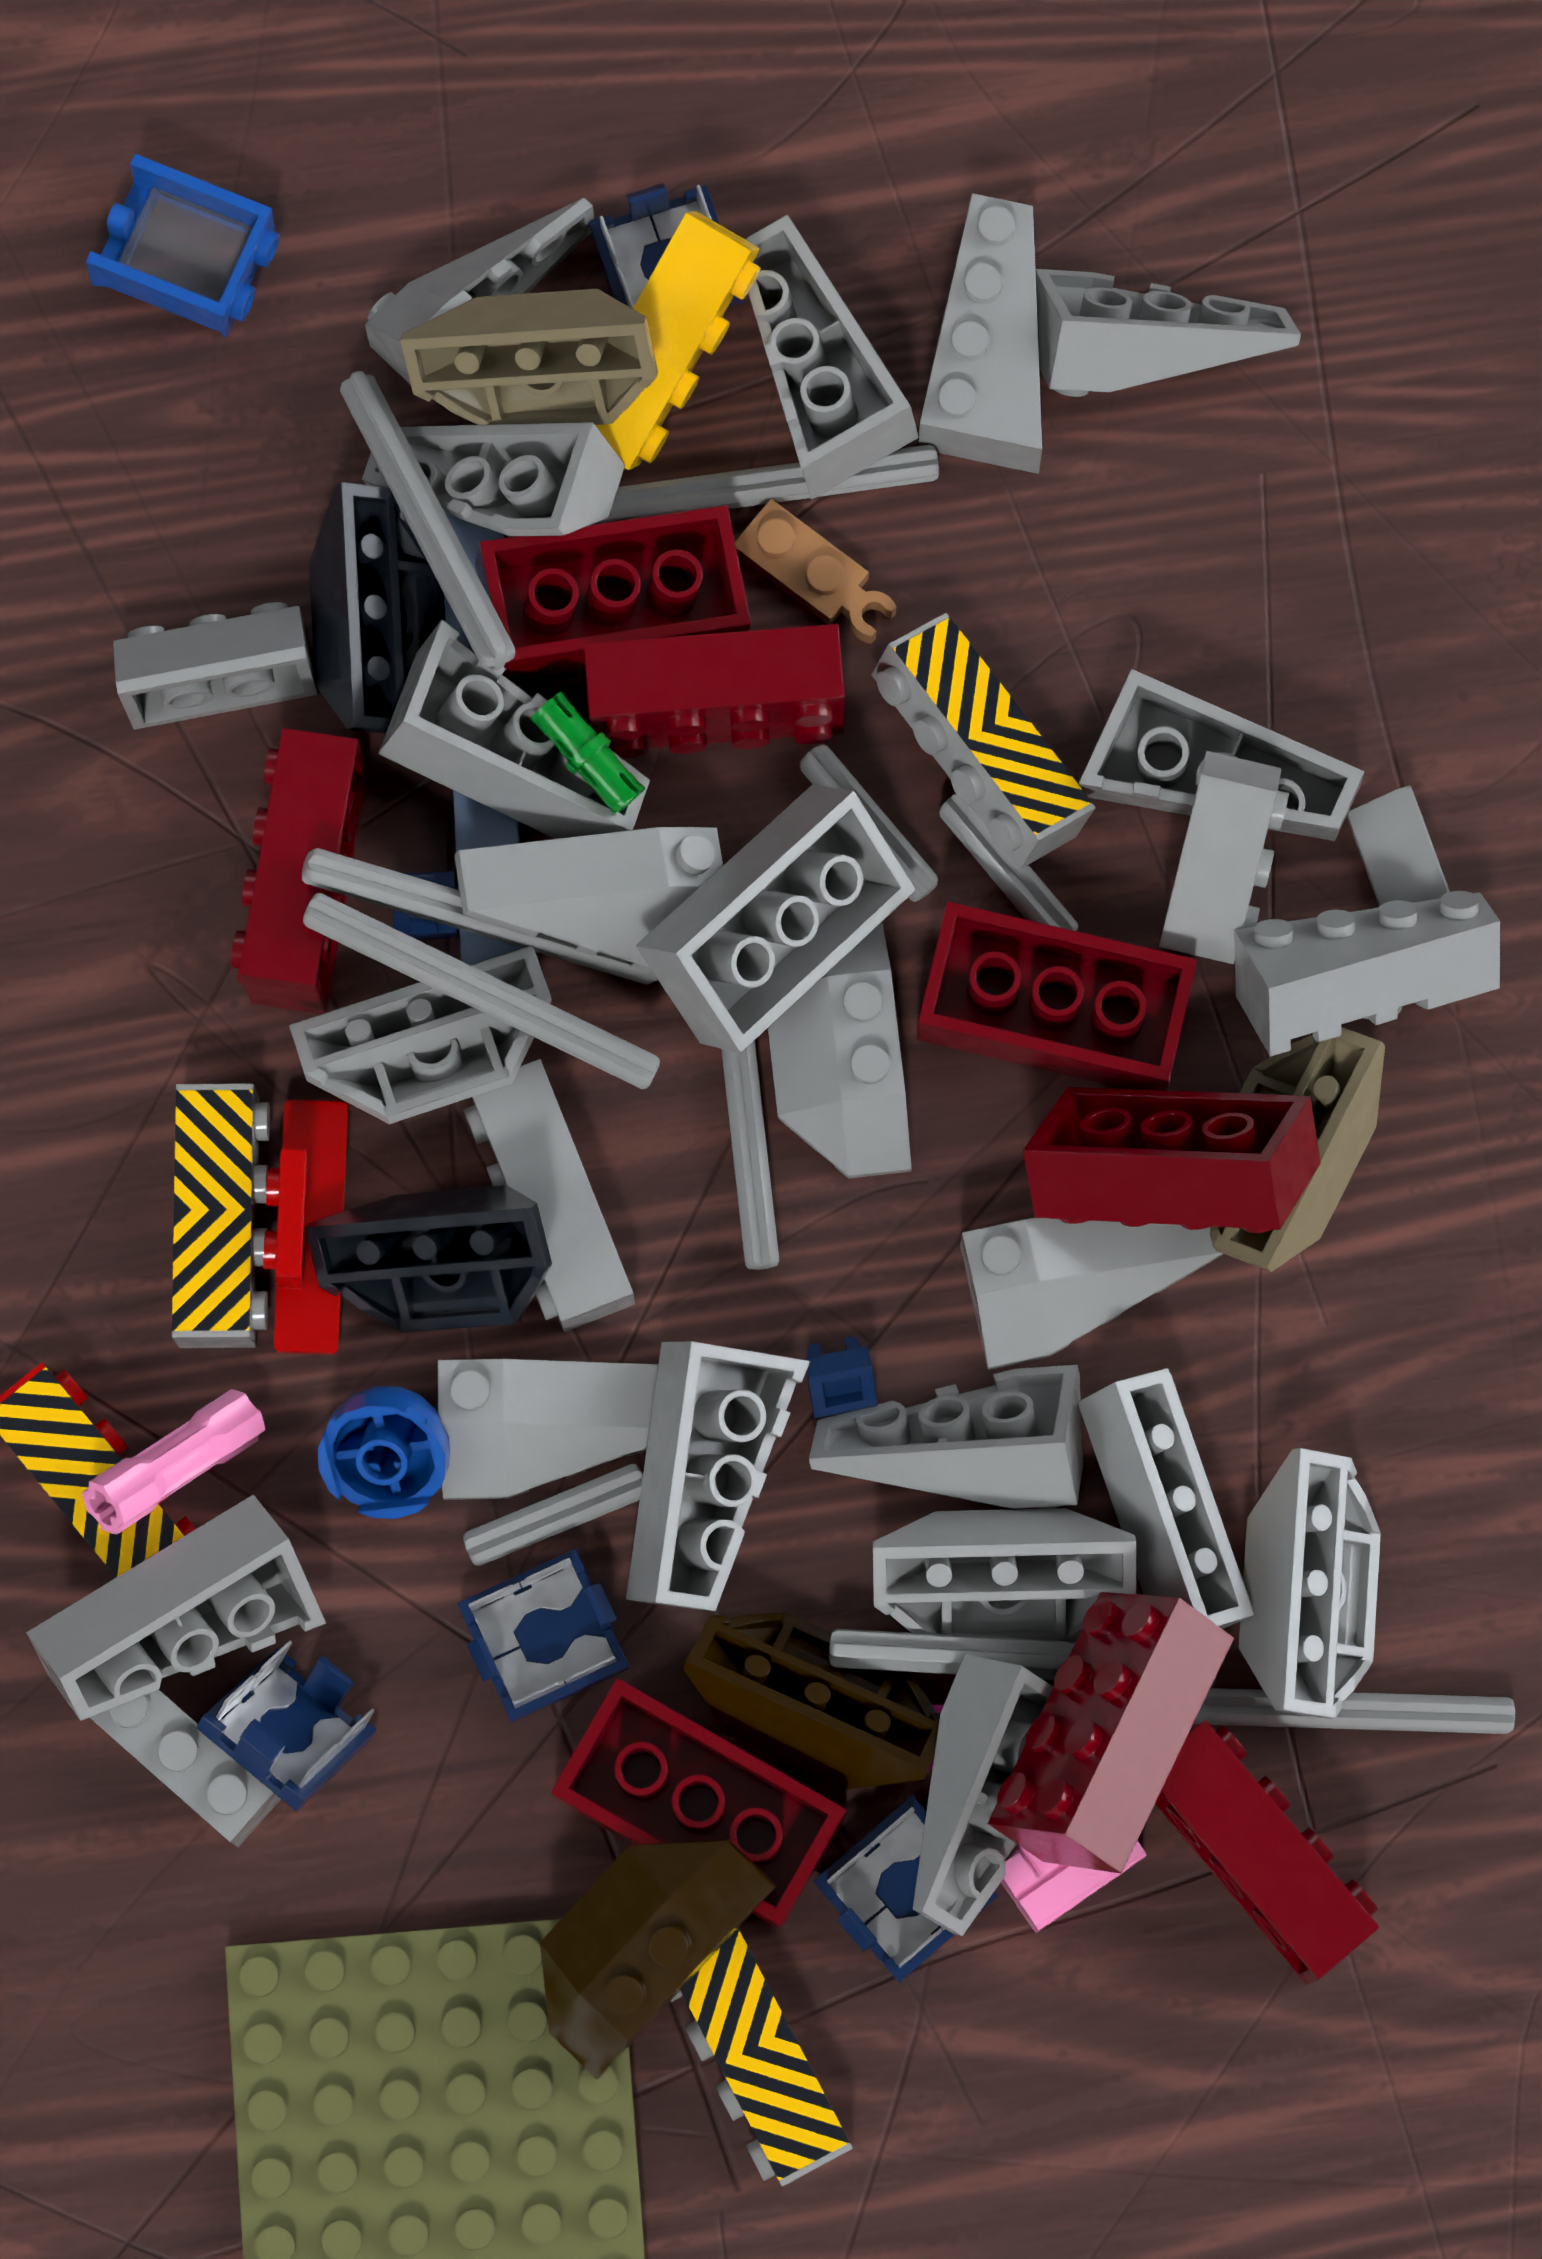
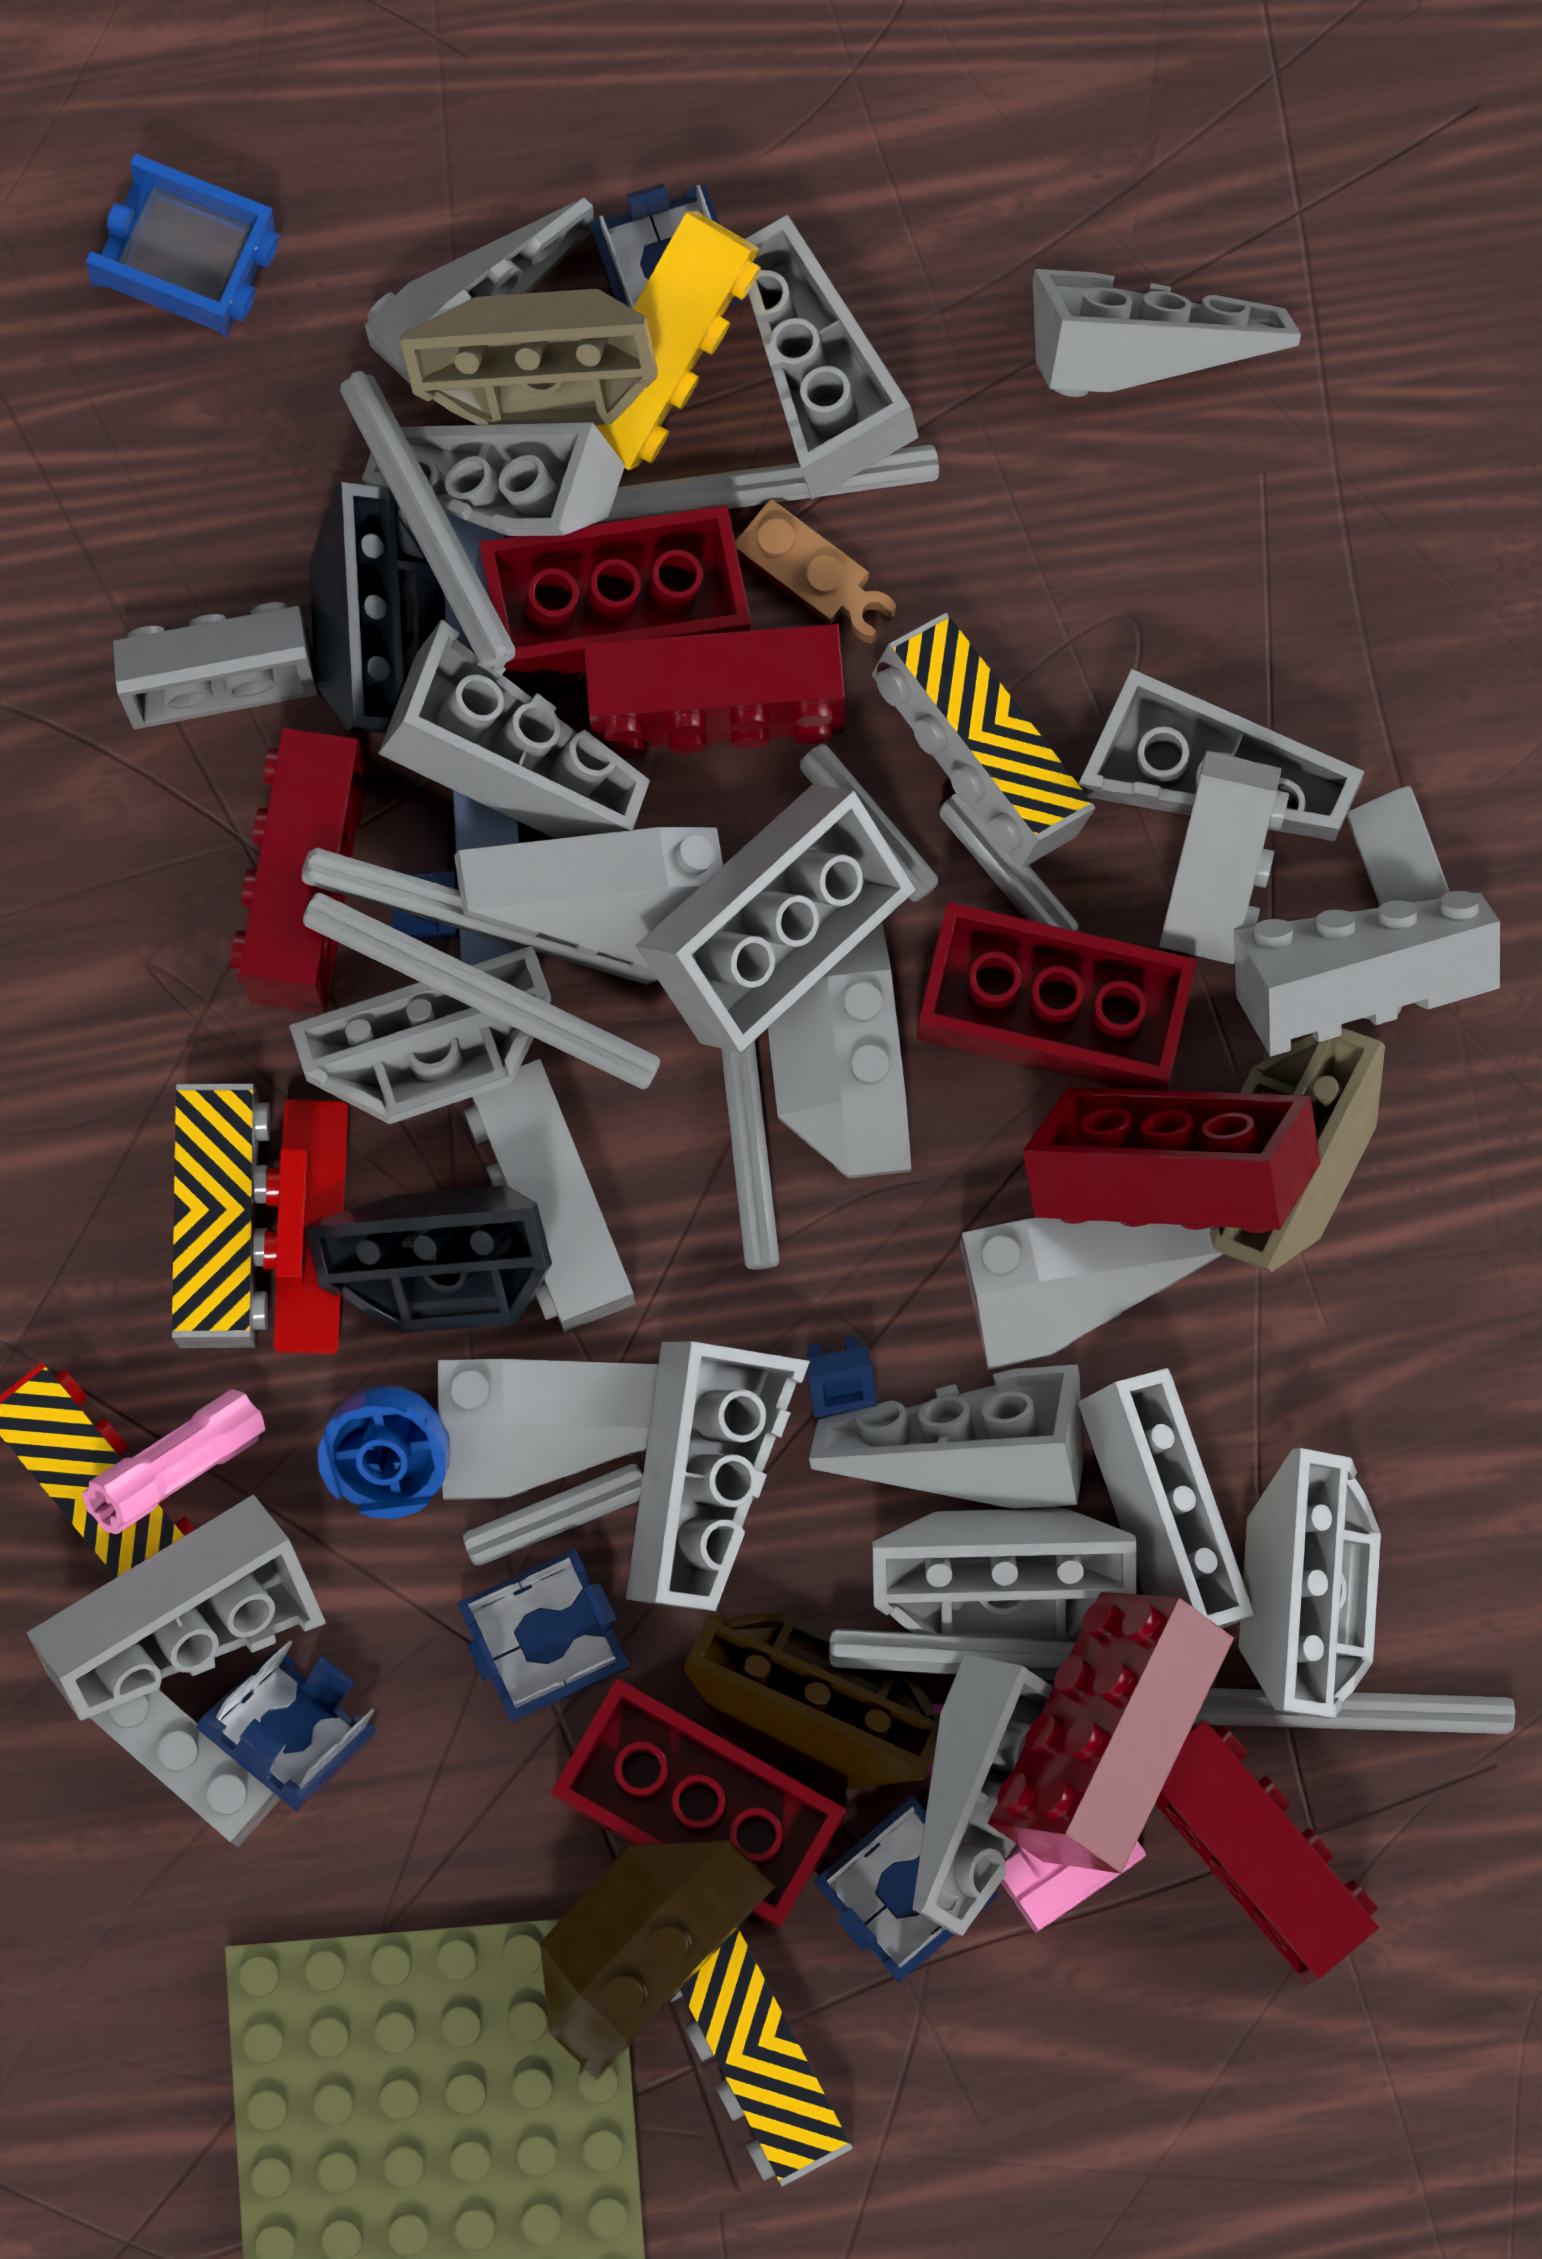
green pin [531,692,645,815] -> none
light grey wedge [918,193,1042,474] -> none

